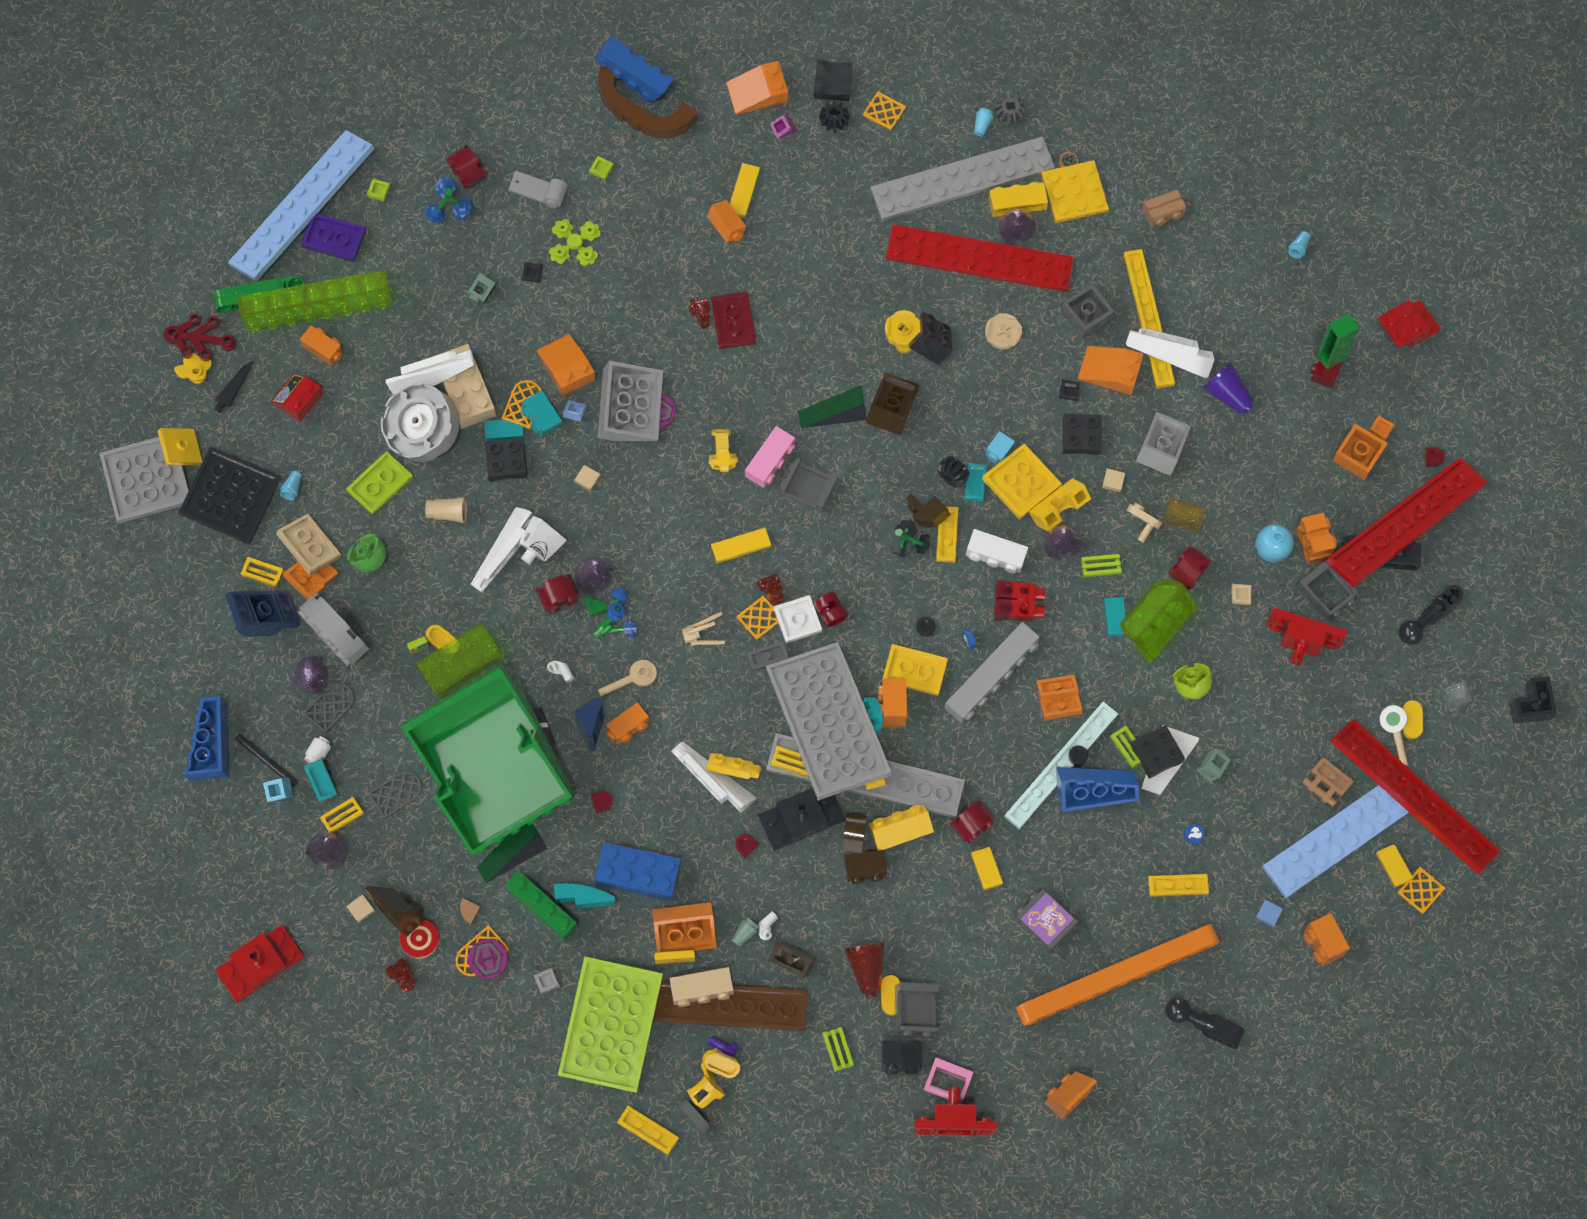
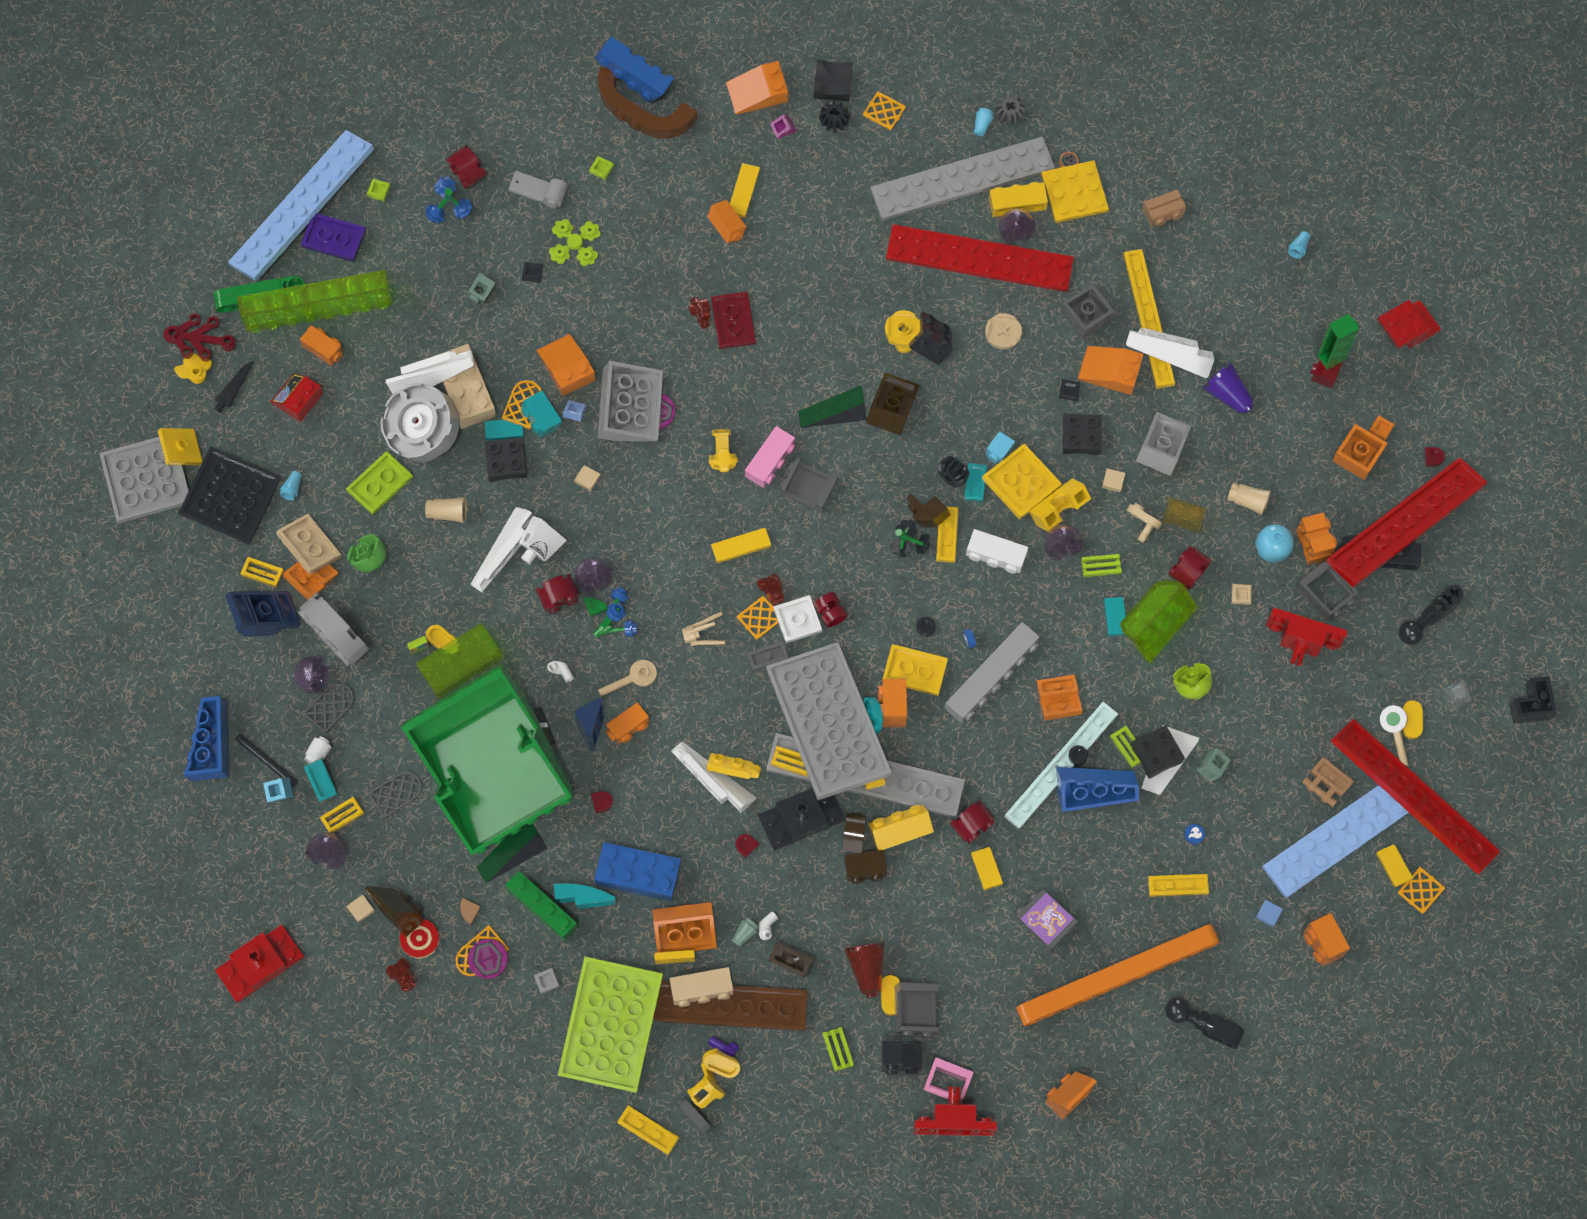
red hips [994,580,1045,622] -> none
none -> tan plant [1227,482,1271,516]

